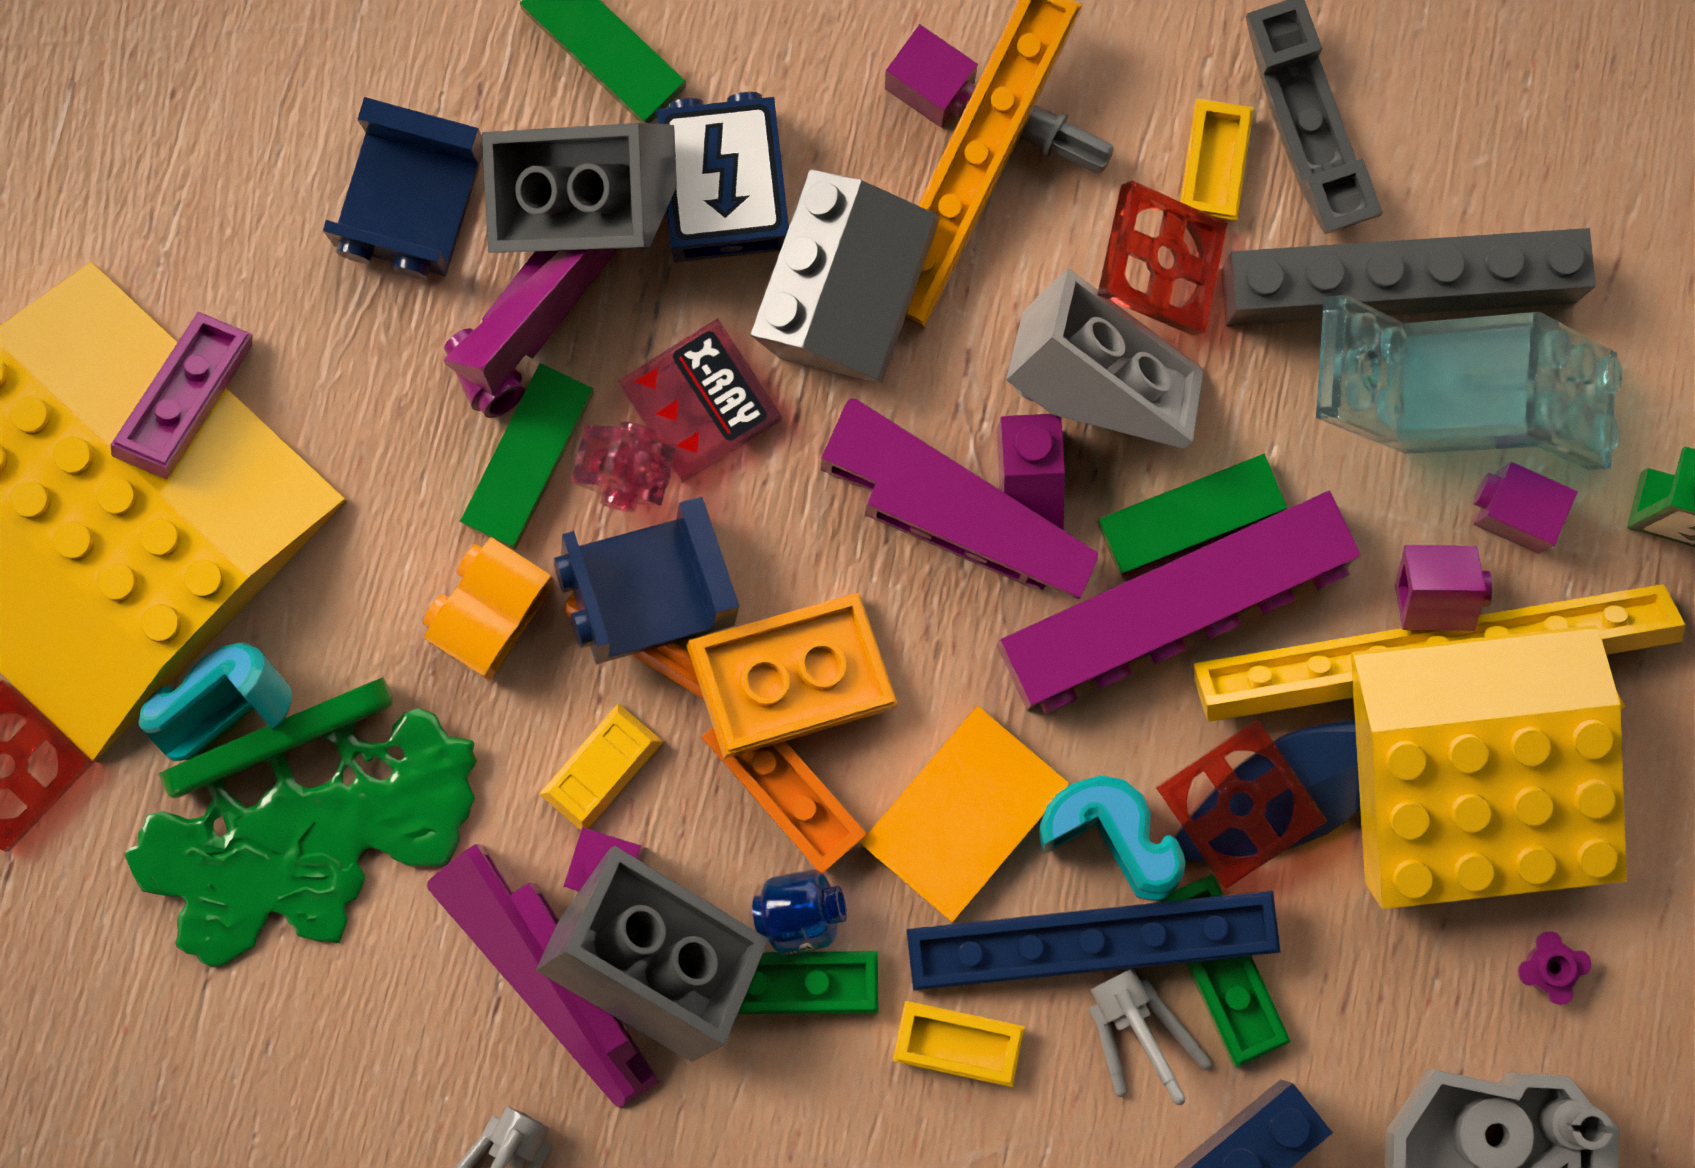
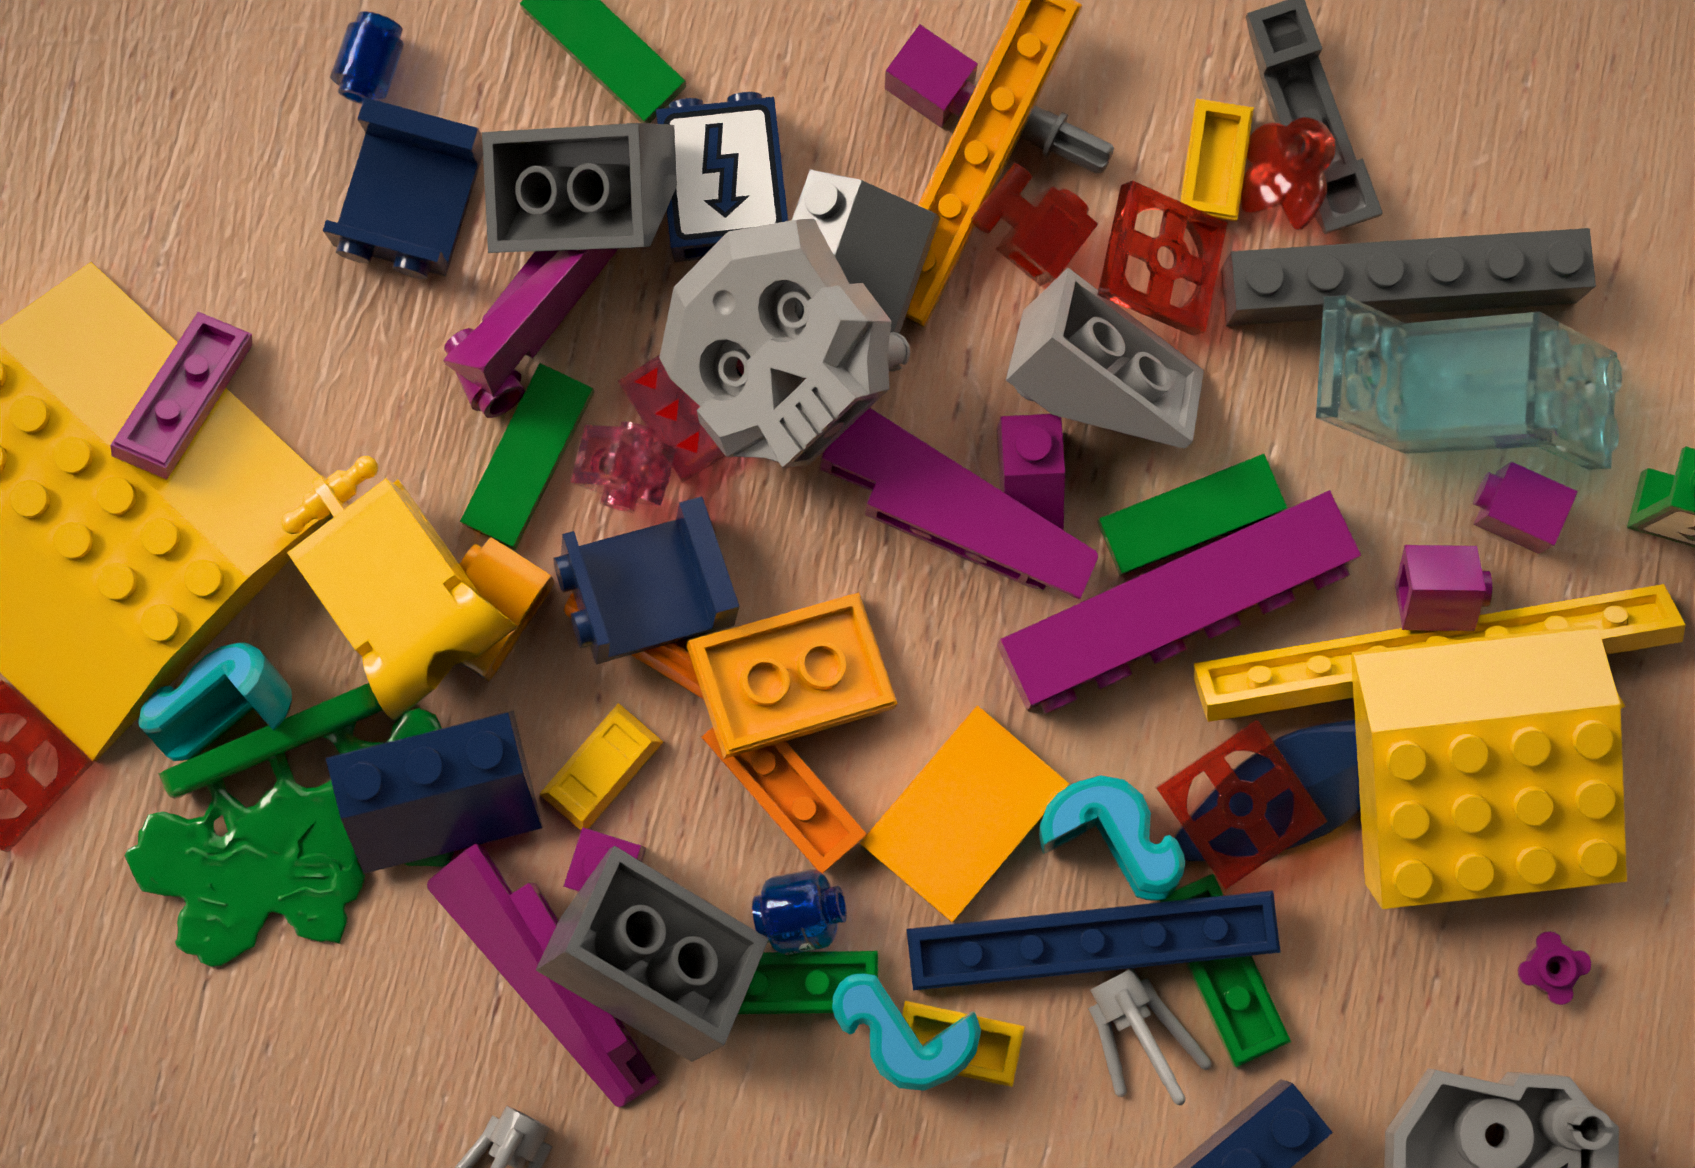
none -> yellow piece [281,456,518,720]
none -> dark blue slope [326,710,543,874]
none -> clear blue brick [330,11,404,104]
none -> light grey brick [659,219,910,468]
none -> animal [832,974,981,1091]
none -> clear red brick [971,163,1098,286]
none -> clear red plate [1241,117,1336,230]

